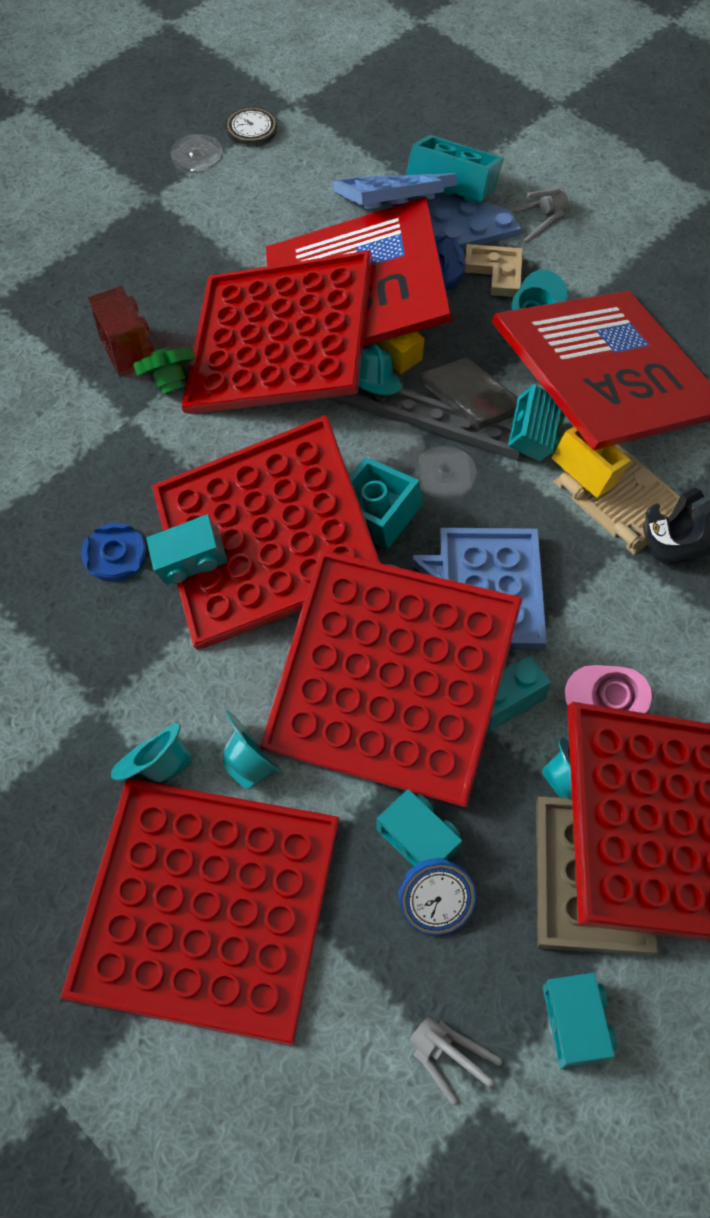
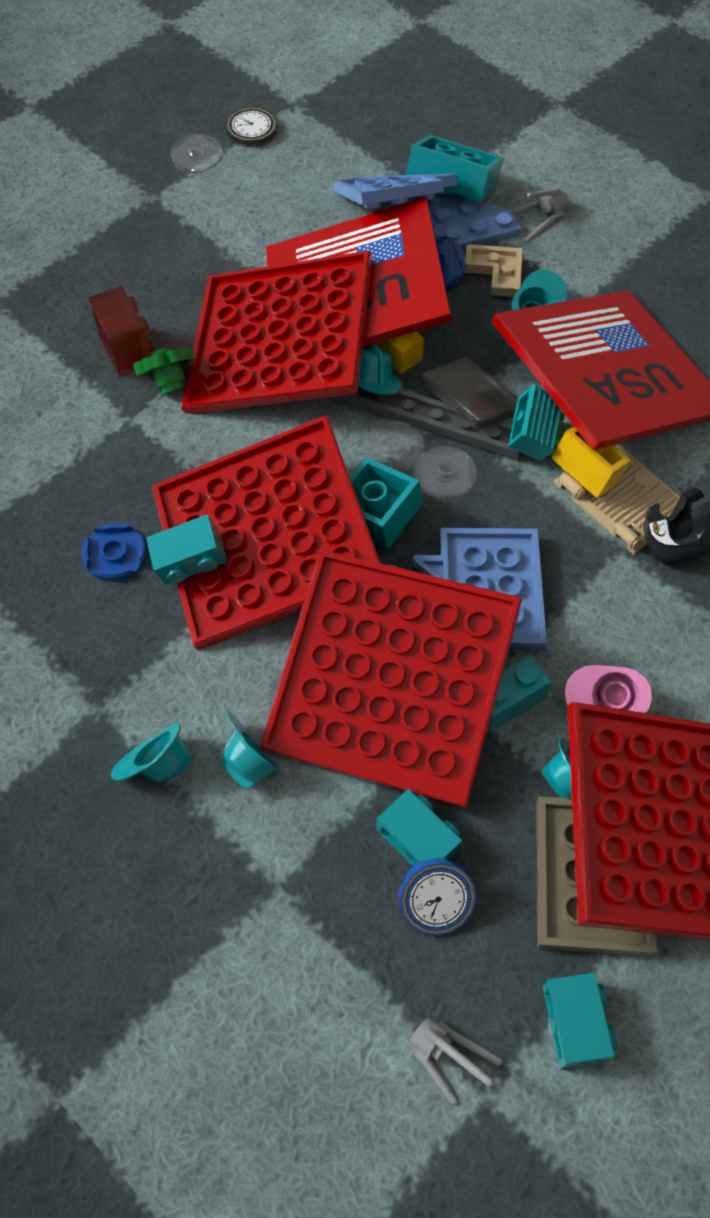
red tile [60,778,340,1046] -> none

